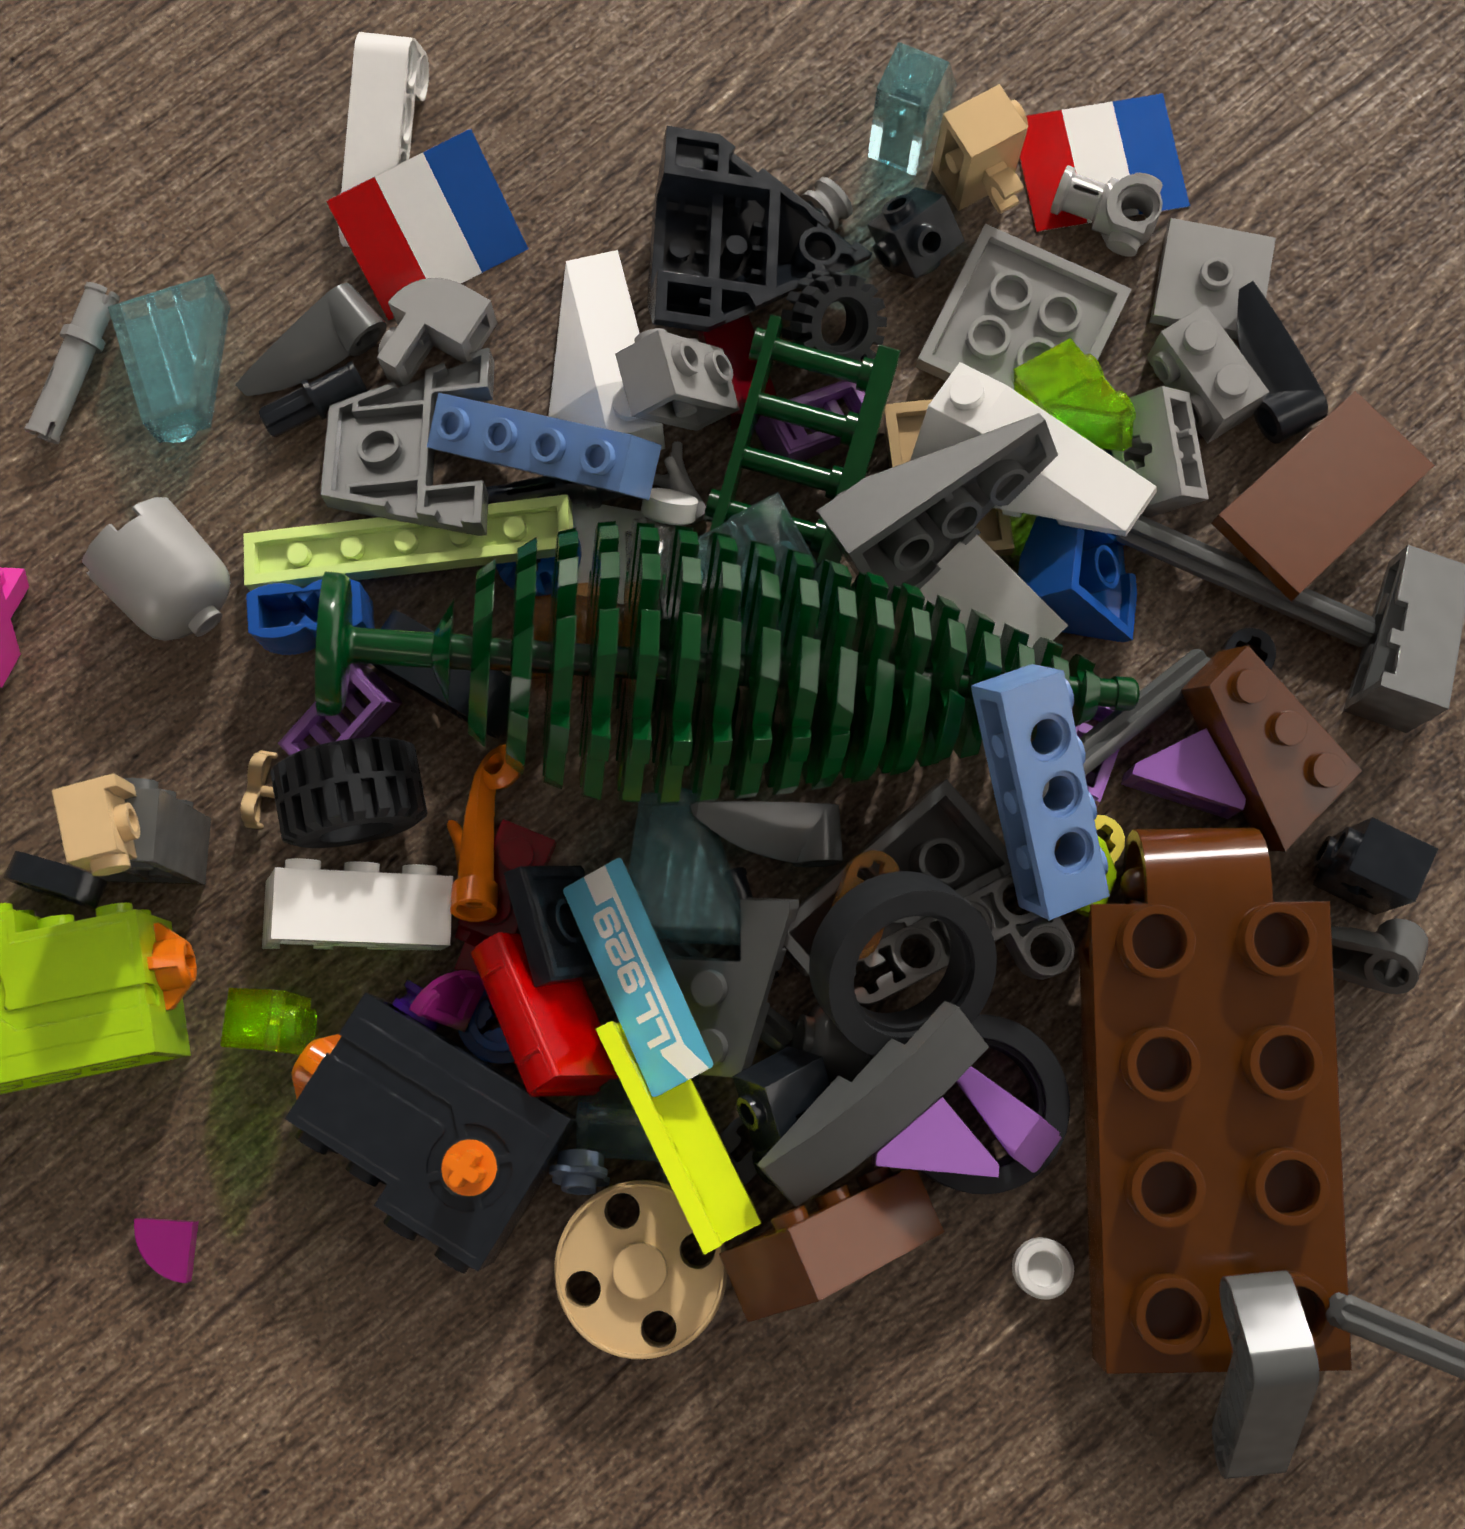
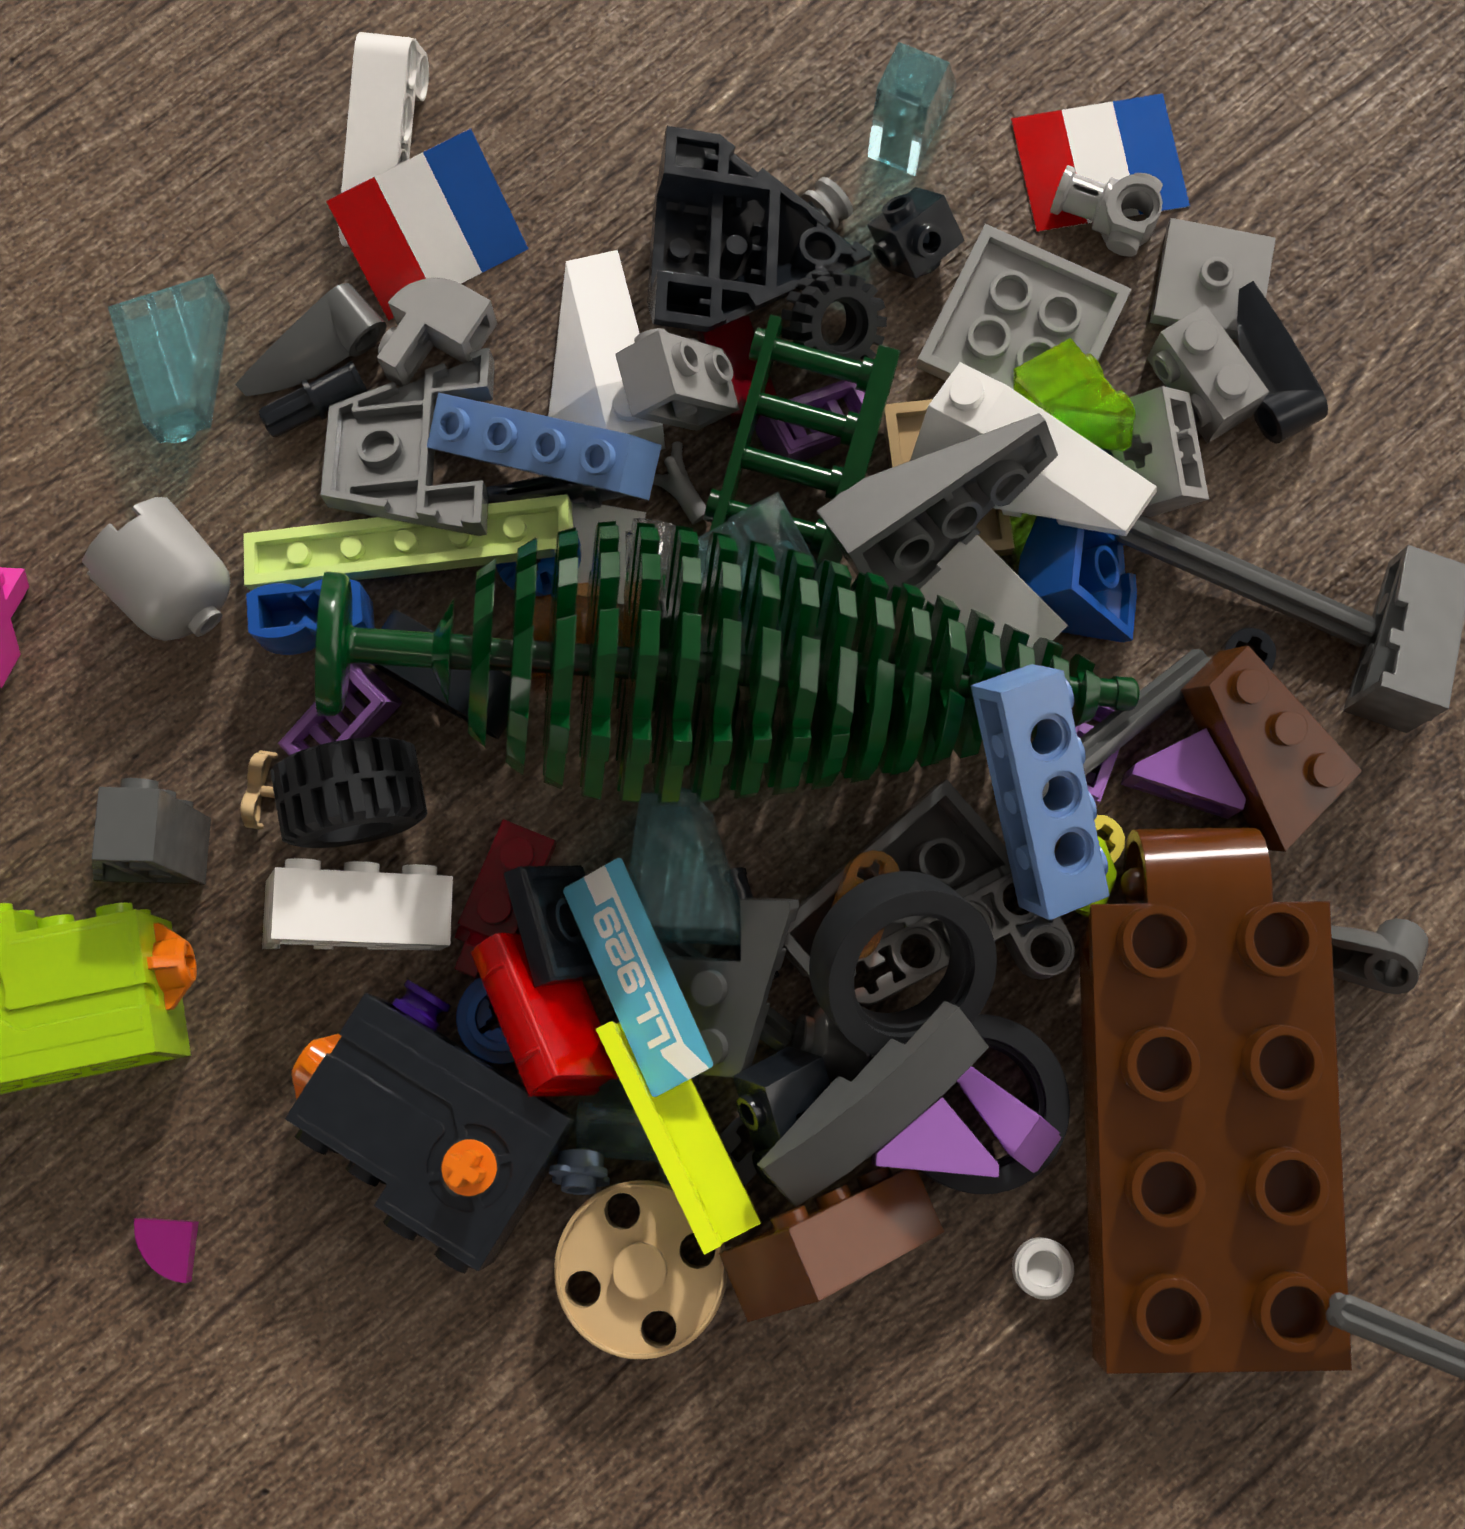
black beam [3,851,108,909] -> none
light grey pin [24,282,120,444] -> none
tan brick [52,773,140,876] -> none
clear neon green slope [220,988,317,1055] -> none
magenta tile [409,970,485,1032] -> none
orange plant [447,744,521,922] -> none
white tile [641,488,699,526] -> none
dark grey piece [690,801,843,868] -> none
tan brick [932,84,1028,214] -> none
reddish brown tile [1211,391,1435,602] -> none
dark grey beam [1212,1270,1319,1479] -> none
black brick [1312,817,1438,915] -> none

